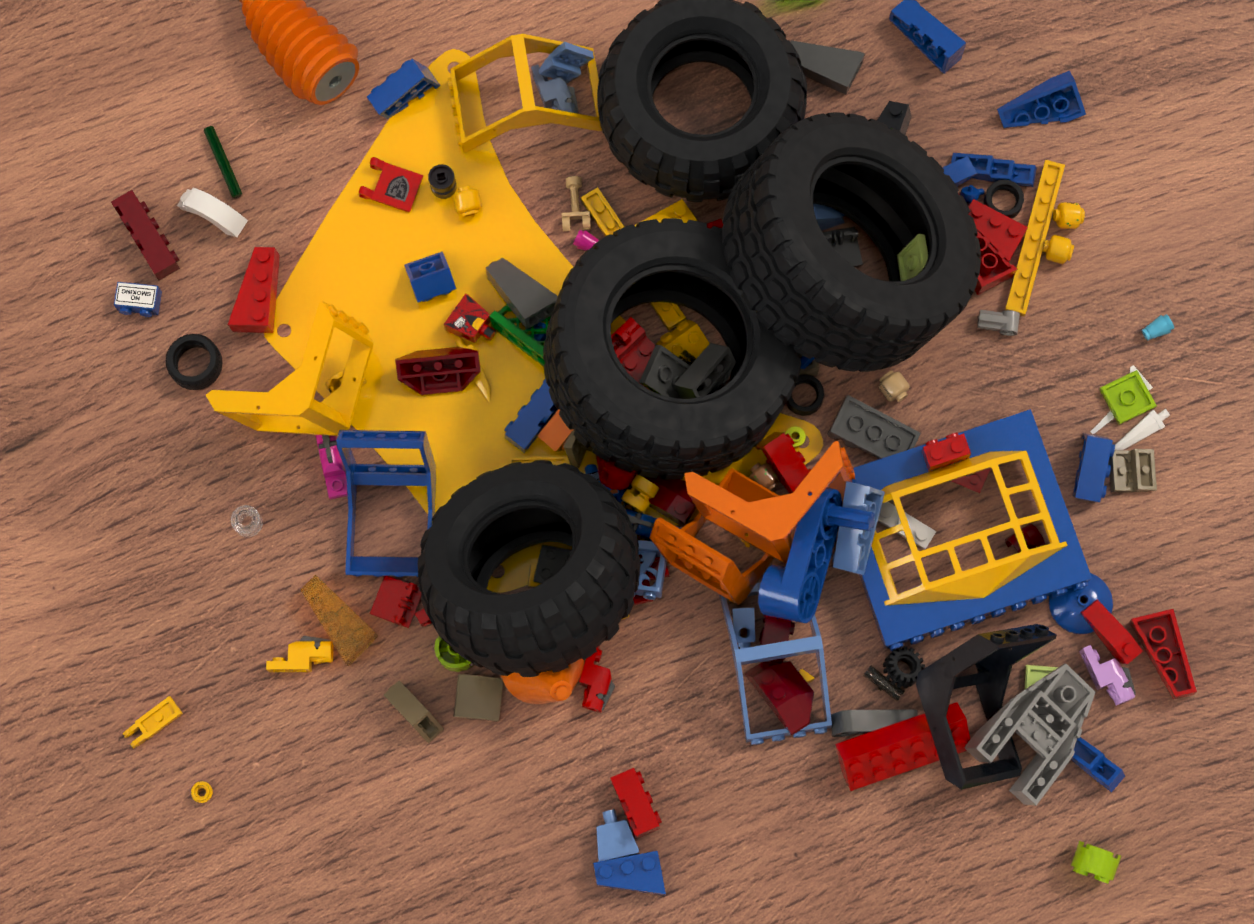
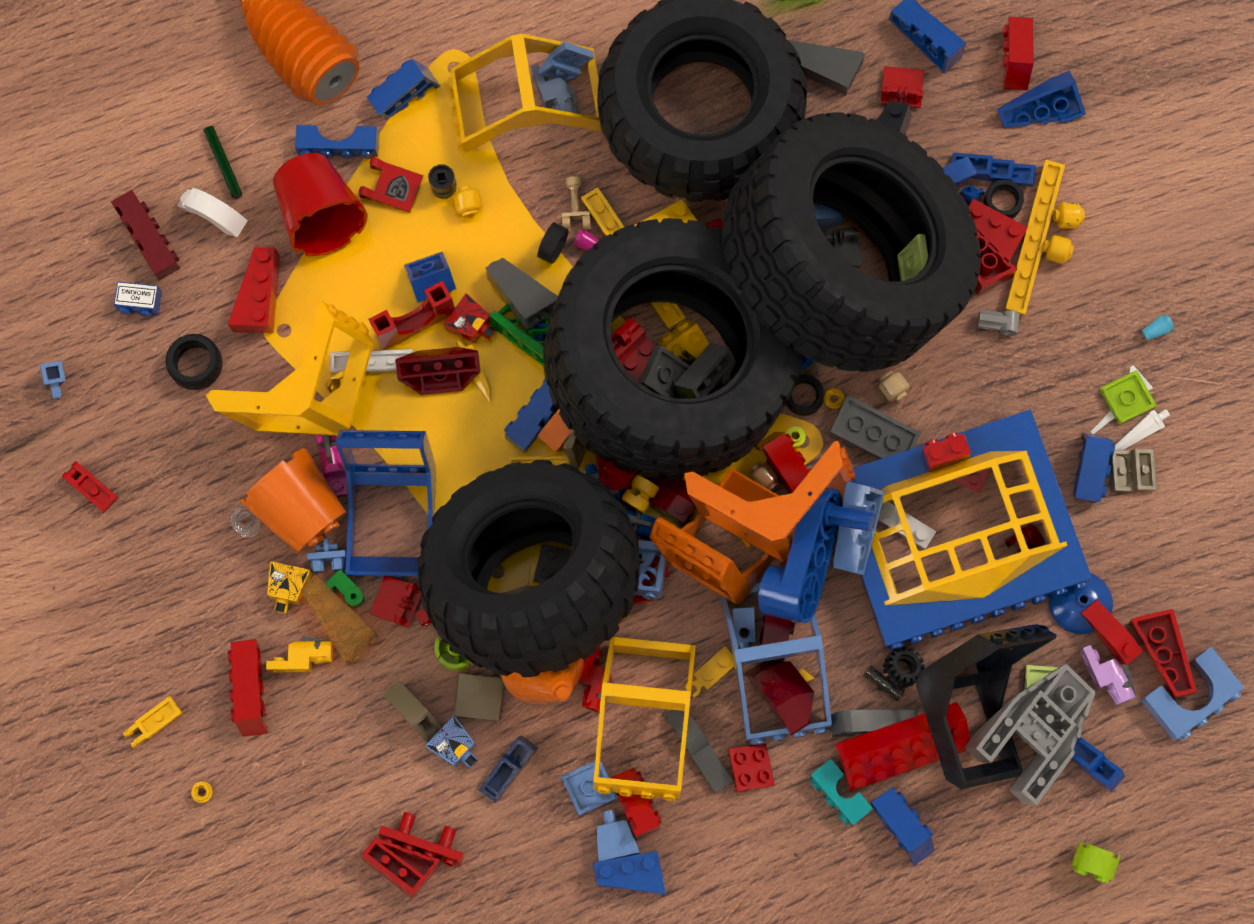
none -> medium blue brick [39,361,66,399]
none -> red plate [61,461,118,513]
none -> red wedge [228,639,268,737]
none -> orange cone [240,448,347,554]
none -> torso [267,561,313,614]
none -> red cone [273,153,368,256]
none -> blue arch [295,125,379,159]
none -> medium blue hips [307,538,346,574]
none -> green leg [325,570,365,608]
none -> white tile [330,349,413,374]
none -> red wedge [362,838,440,899]
none -> red arch [368,281,455,350]
none -> red plate [378,812,464,867]
none -> torso [425,716,479,769]
none -> dark blue slope [479,735,538,803]
none -> black tyre [537,222,569,264]
none -> medium blue tile [561,761,618,816]
none -> yellow window [593,637,696,801]
none -> dark grey piece [662,710,733,794]
none -> yellow plate [685,646,735,698]
none -> red hinge [728,743,775,793]
none -> teal arch [810,758,873,827]
none -> yellow plate [824,388,844,409]
none -> blue wedge [871,787,935,866]
none -> red hinge [881,66,924,108]
none -> red wedge [1003,17,1034,90]
none -> medium blue arch [1141,647,1245,742]

